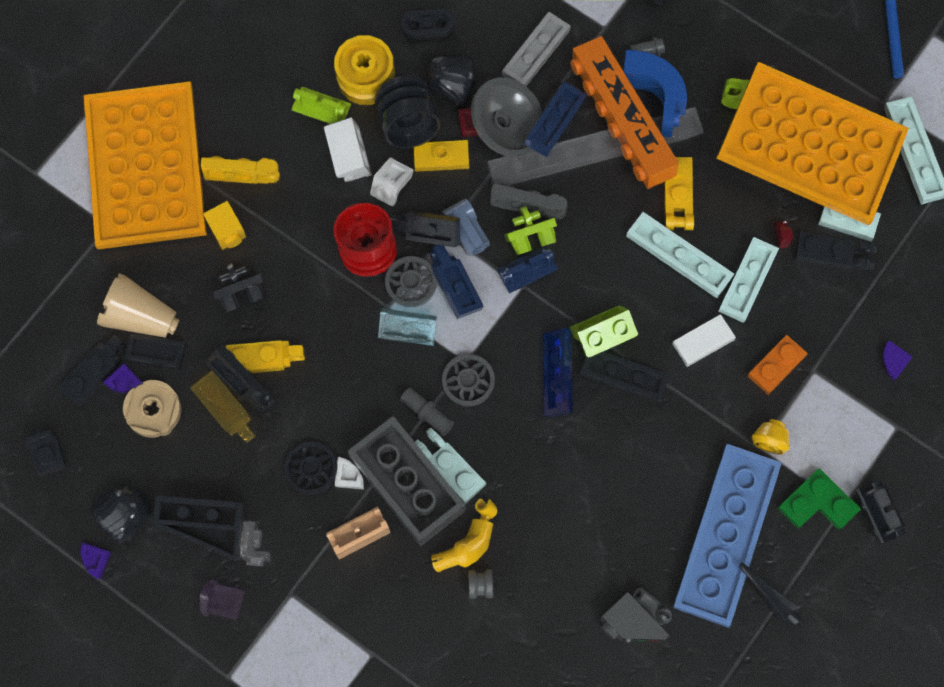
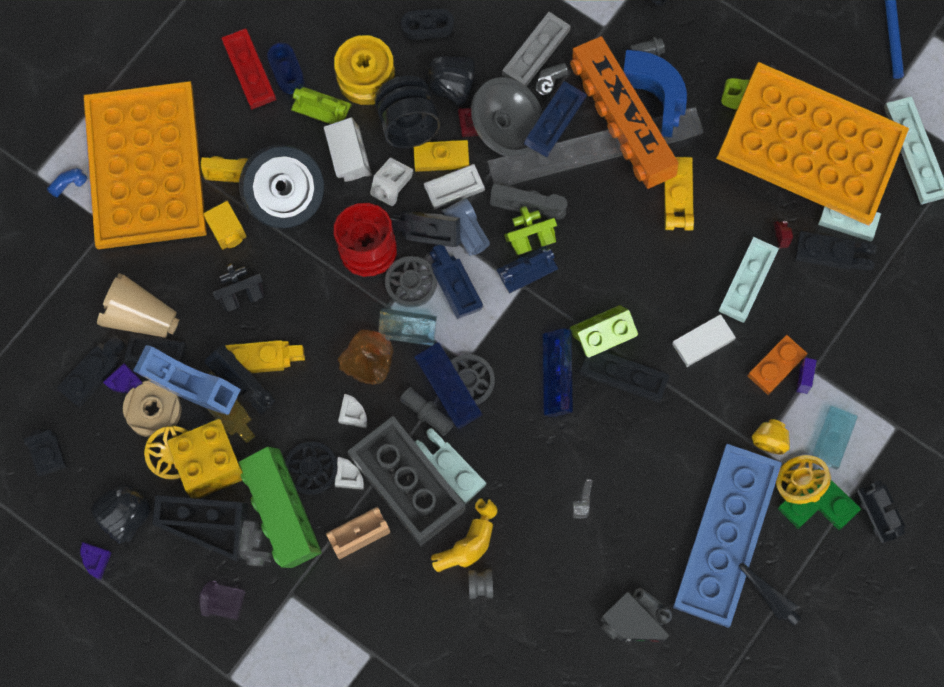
light aqua plate [626,212,734,298] -> none
dark purple tile [883,341,912,381] -> none
none -> blue arm [47,168,88,198]
none -> medium blue arch [133,345,241,415]
none -> yellow wheel [144,426,188,479]
none -> yellow bracket [167,419,243,499]
none -> red plate [221,28,276,110]
none -> wheel [239,144,324,228]
none -> bright green brick [239,447,322,568]
none -> clear blue plate [267,43,305,94]
none -> clear orange hair [338,330,393,385]
none -> white tile [338,394,367,428]
none -> clear blue plate [415,342,483,429]
none -> white tile [424,164,485,210]
none -> dark grey arm [536,62,568,95]
none -> clear hand [573,479,593,518]
none -> yellow wheel [776,455,831,504]
none -> dark purple tile [796,358,817,394]
none -> clear light blue plate [811,406,858,470]

